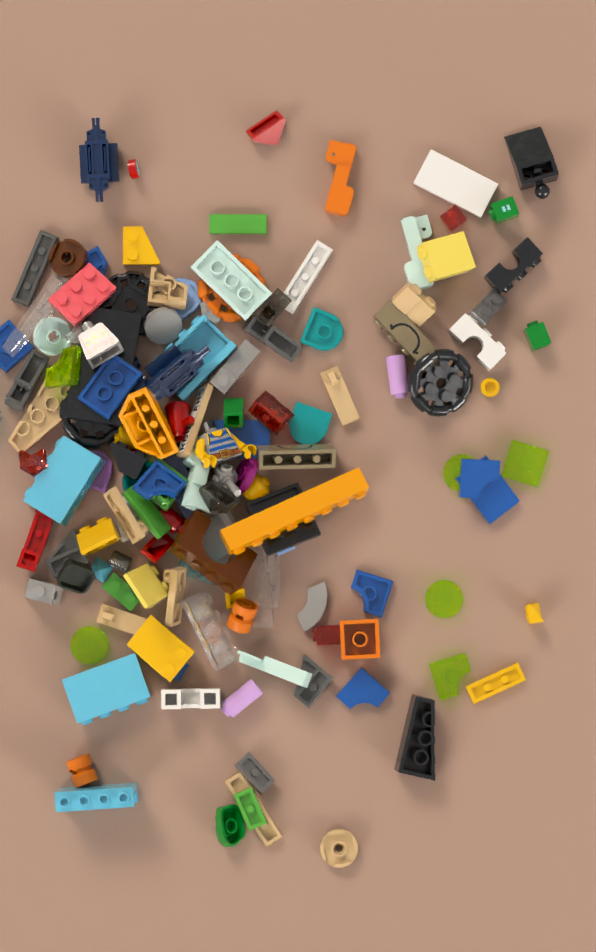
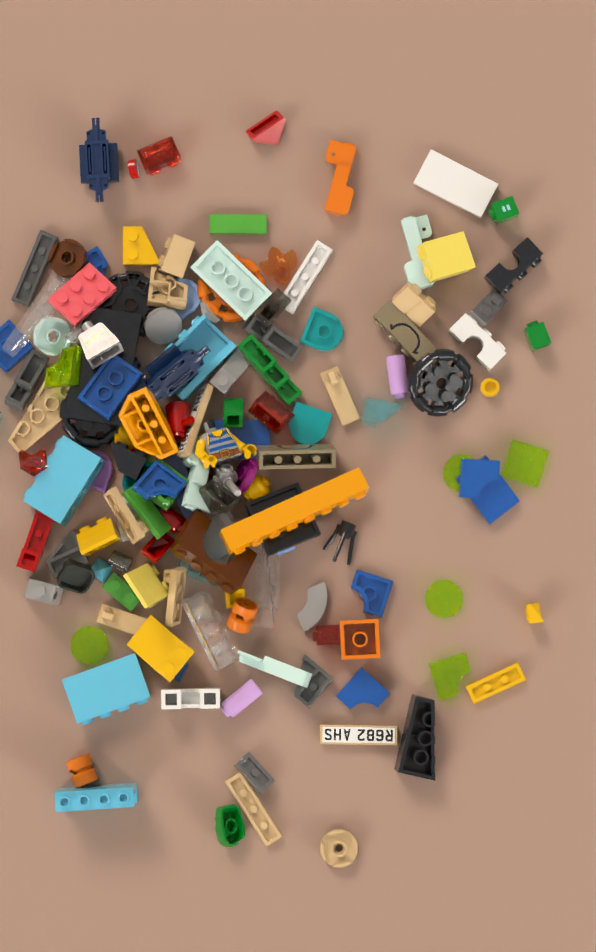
bright green plate [234,787,267,831] -> none
clear red tile [440,204,467,232] -> none
black slope [504,126,559,199] -> none
none -> clear red brick [137,136,182,175]
none -> tan brick [157,234,196,279]
none -> green slope [237,334,303,407]
none -> clear orange plate [259,247,297,283]
none -> tile [320,724,397,745]
none -> black plant [323,520,357,565]
none -> clear light blue slope [361,397,403,427]

